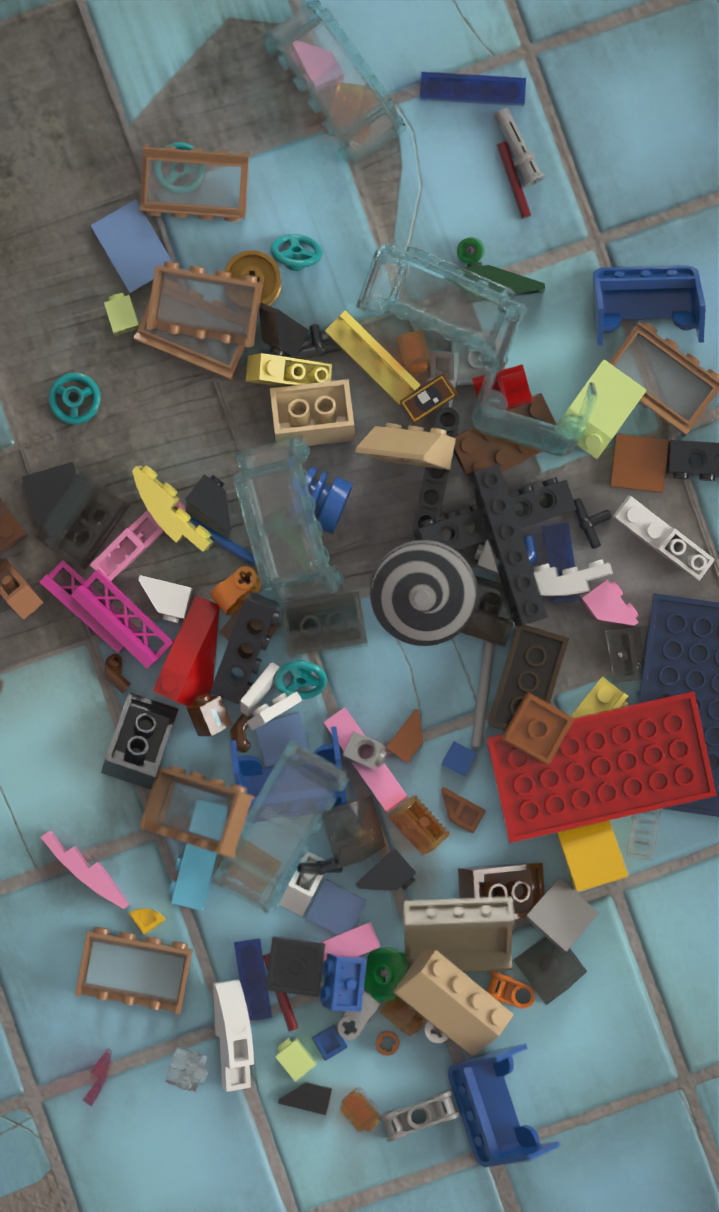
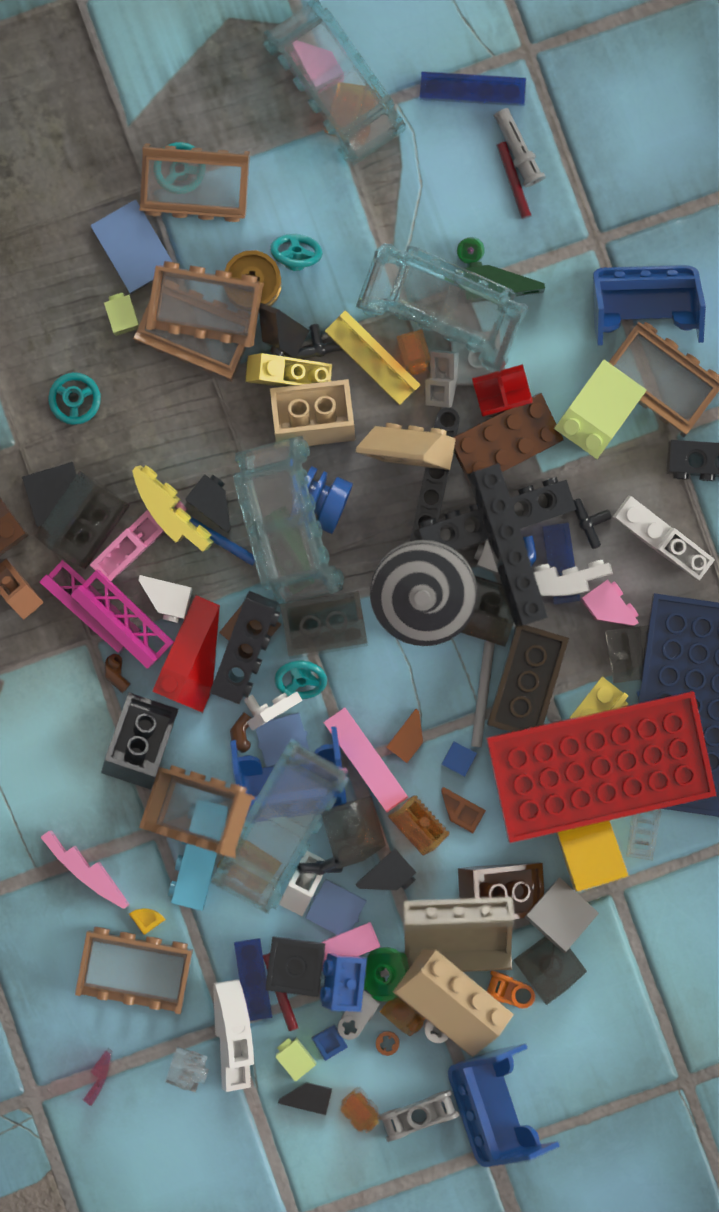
reddish brown brick [186,694,232,736] -> none
orange piece [210,566,263,615] -> none
white tile [240,662,280,717] -> none
light grey brick [343,731,387,772] -> none
tile [400,372,459,423] -> none
clear light blue windscreen [472,353,597,456] -> none
dark orange tile [501,692,574,766] -> none
dark orange tile [610,434,669,493] -> none

